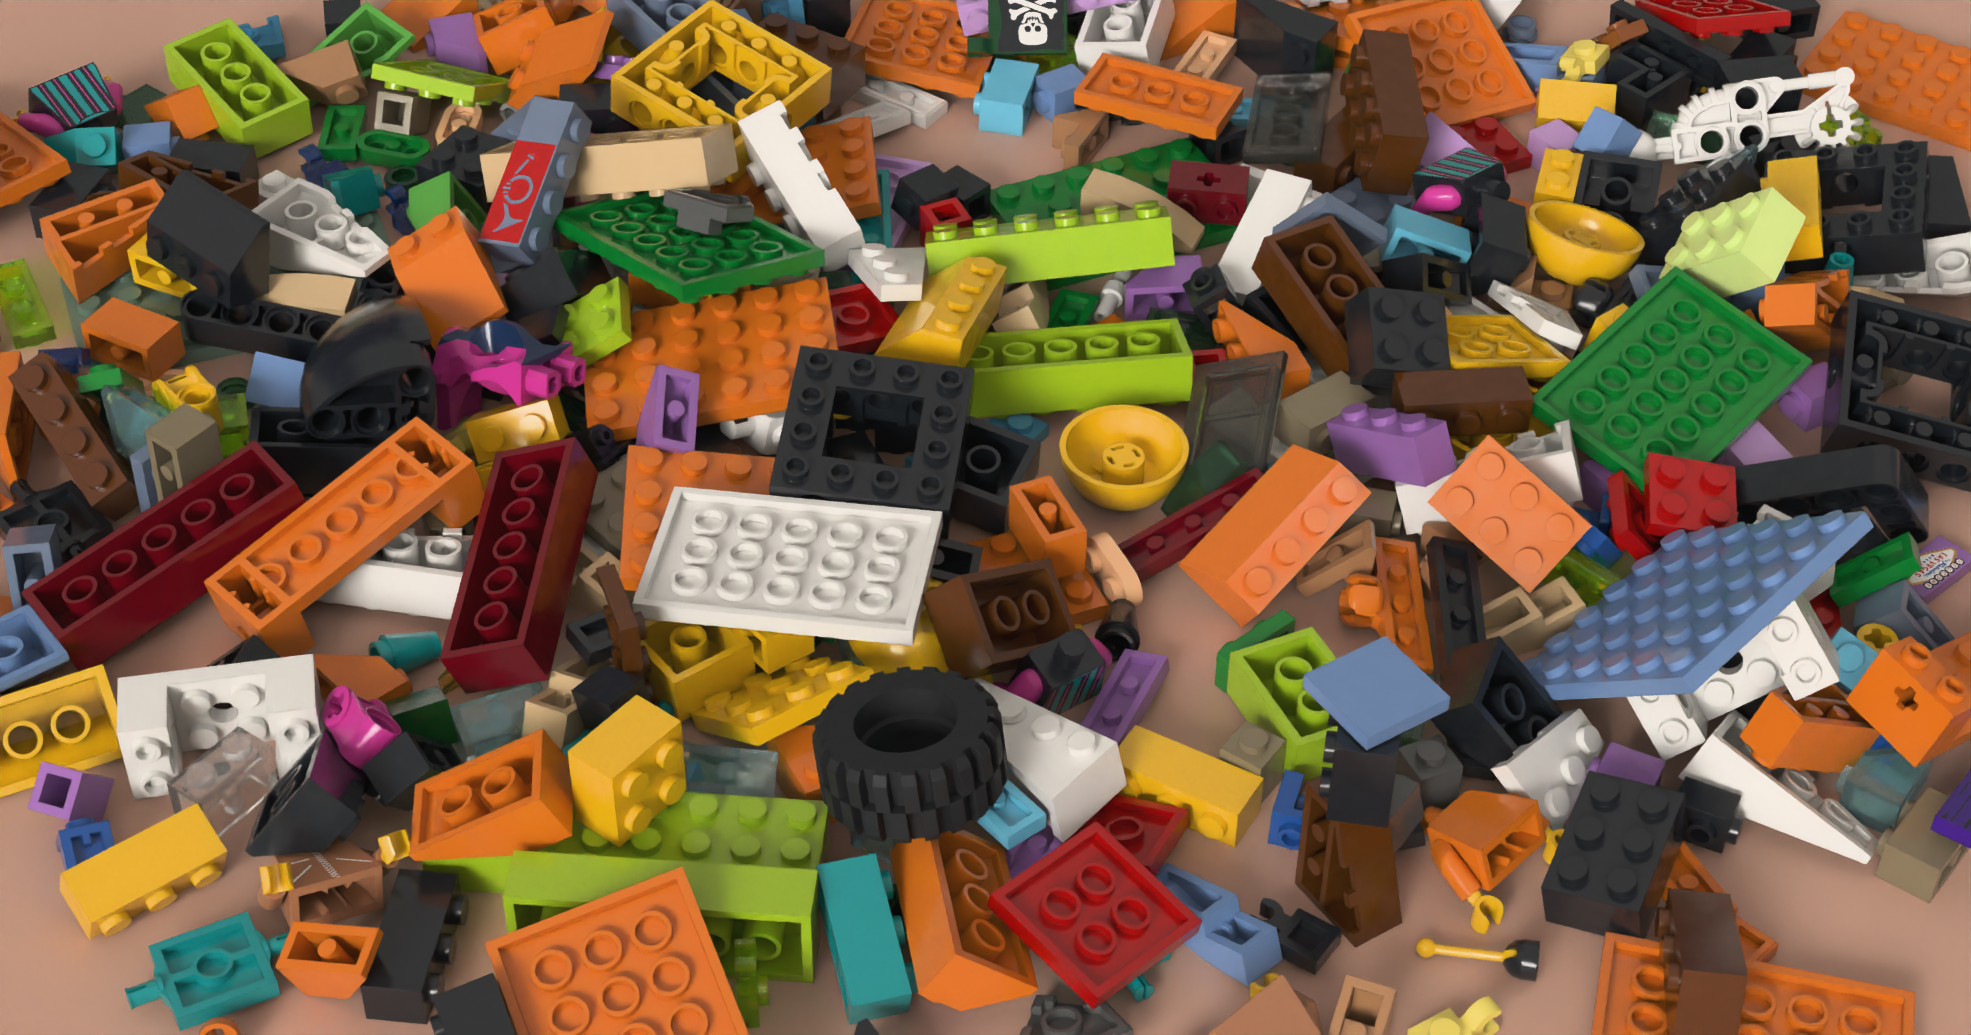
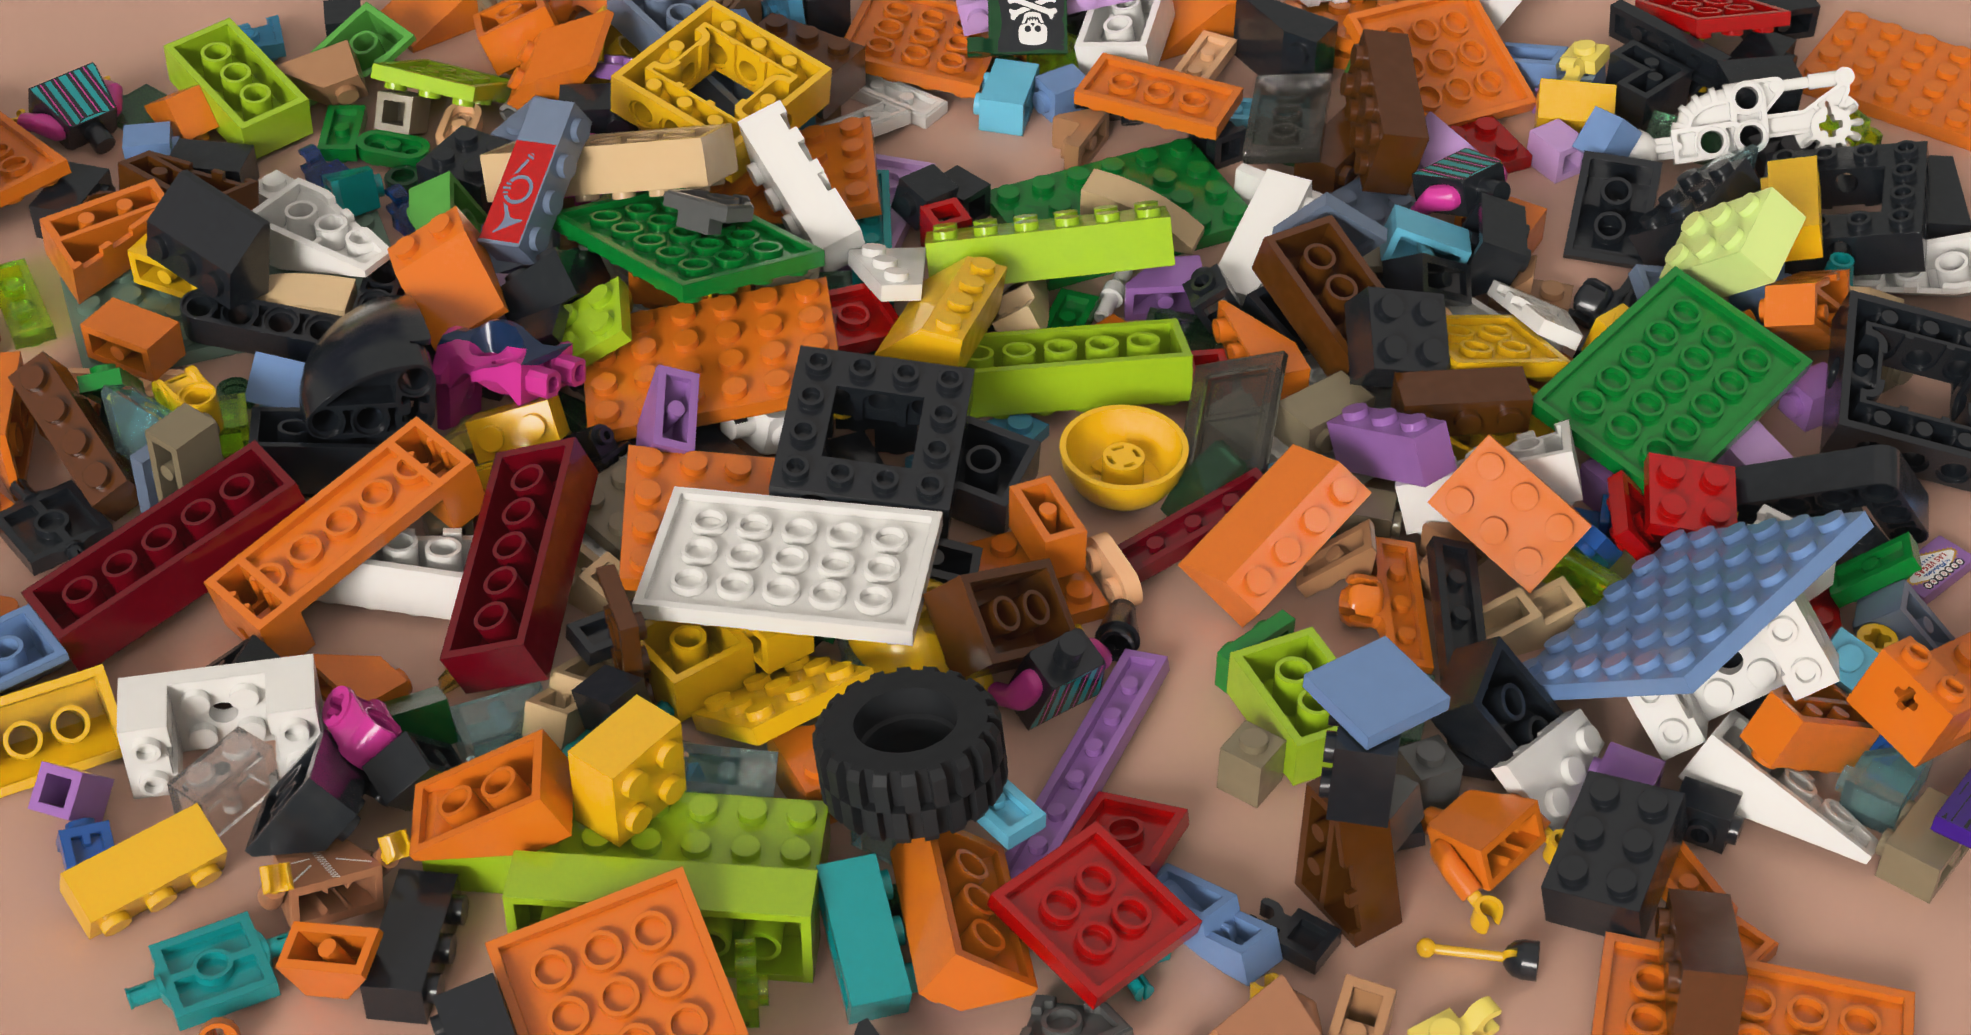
sand blue slope [2,524,63,611] -> none
clear blue plate [38,347,91,375] -> none
teal slope [44,126,125,174] -> none
teal cone [369,631,442,673] -> none
medium lavender slope [424,12,488,73] -> none
white wedge [975,677,1127,843] -> none
yellow brick [1117,725,1264,848] -> none
dark red brick [1167,160,1250,226] -> none
blue bracket [1268,770,1305,850] -> none
sand blue plate [1502,15,1538,44] -> none
yellow piece [1526,201,1645,287] -> none
yellow brick [1533,148,1584,204] -> none
dark orange plate [1591,18,1649,54] -> none

